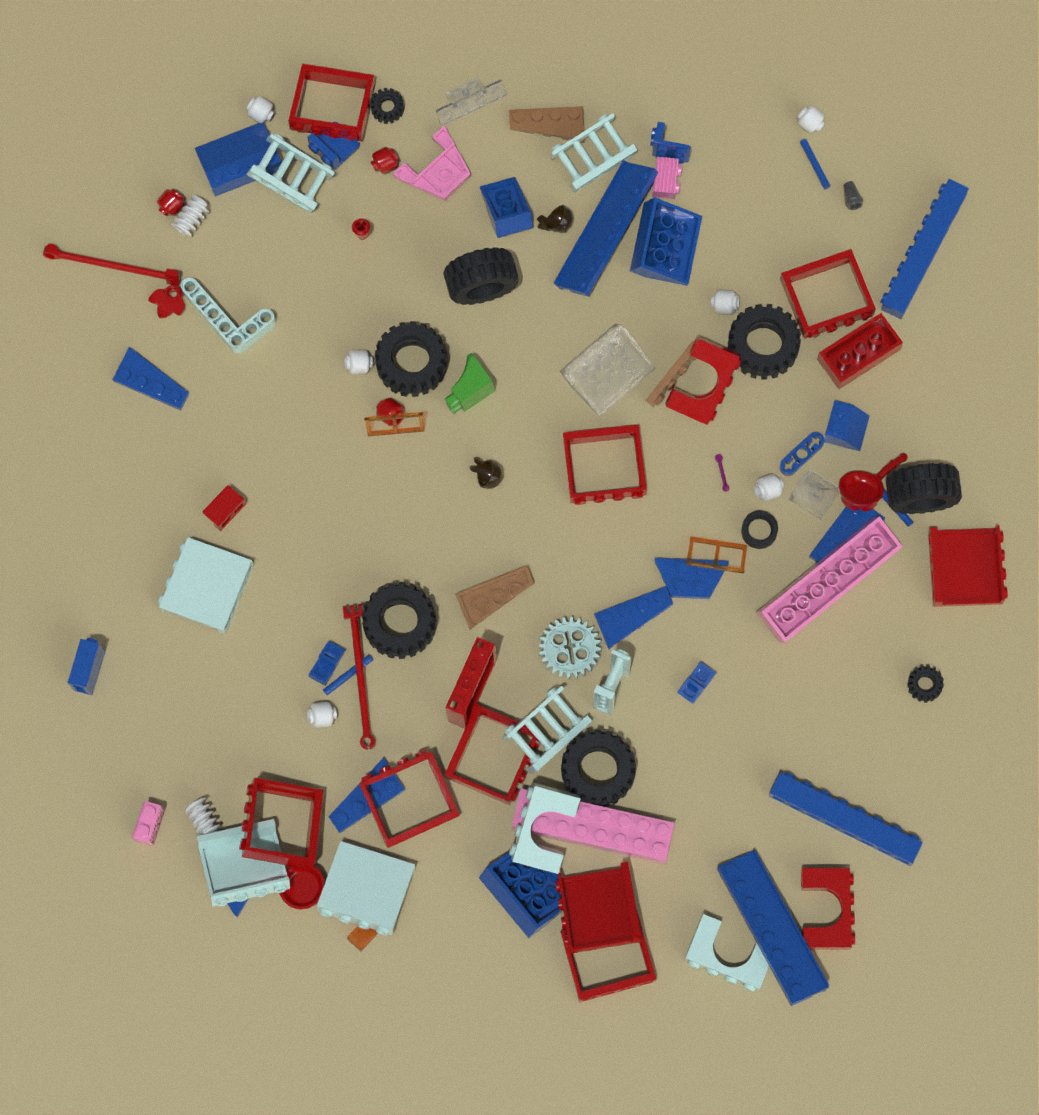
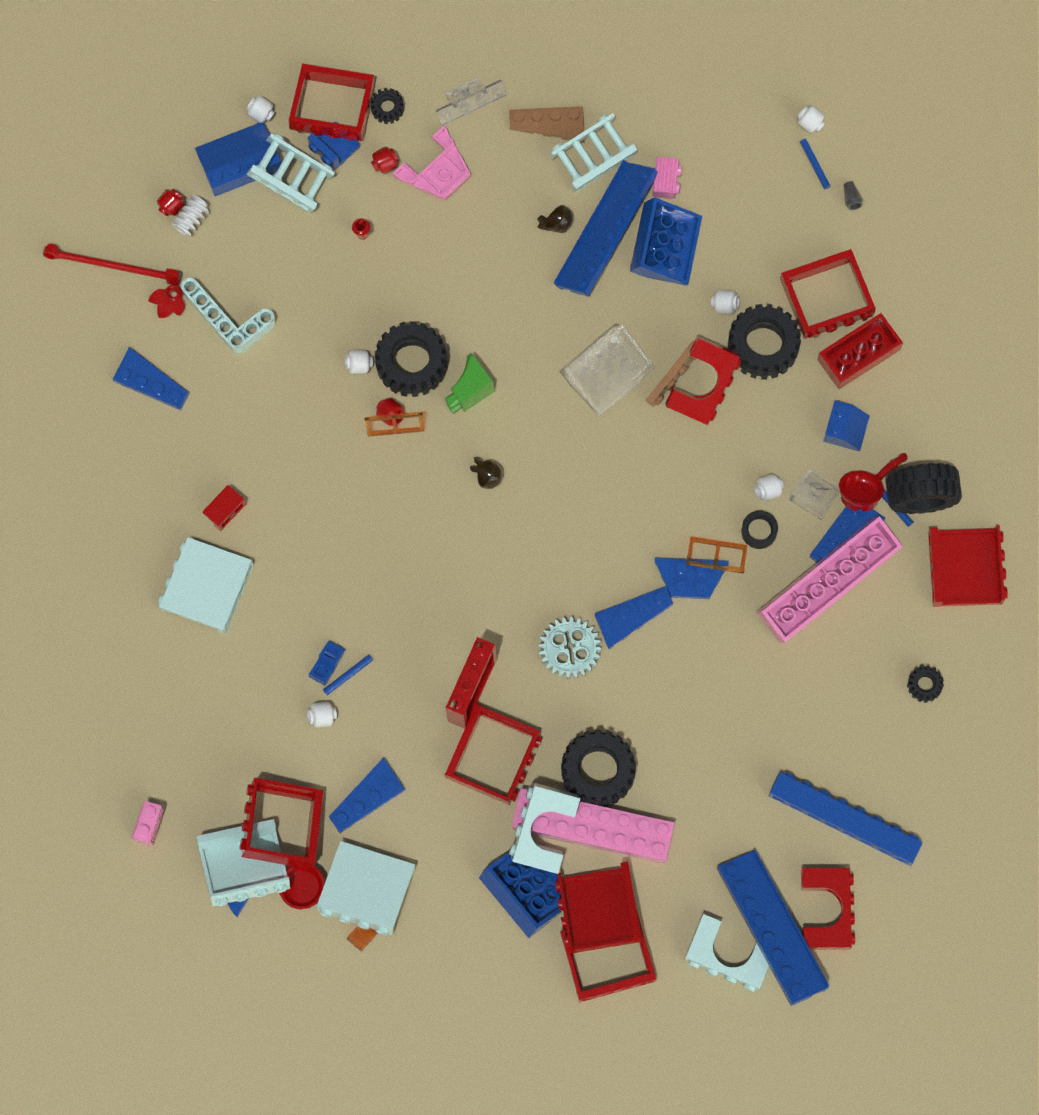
blue brick [67,638,105,695] -> none
white piece [185,797,221,835] -> none
red hinge [343,604,376,750] -> none
red window [359,749,460,848] -> none
black tyre [362,582,437,659] -> none
black tyre [443,247,519,305] -> none
medium nougat wing [455,566,534,630] -> none
blue slope [480,177,533,238] -> none
light aqua fence [501,686,592,774] -> none
red window [563,424,647,505] -> none
light aqua fence [593,649,631,716] -> none
blue bracket [650,122,691,164] -> none
blue slope [677,661,716,704] -> none
magenta hinge [715,454,730,492] -> none
blue beam [779,432,824,476] -> none
blue brick [880,179,969,319] -> none

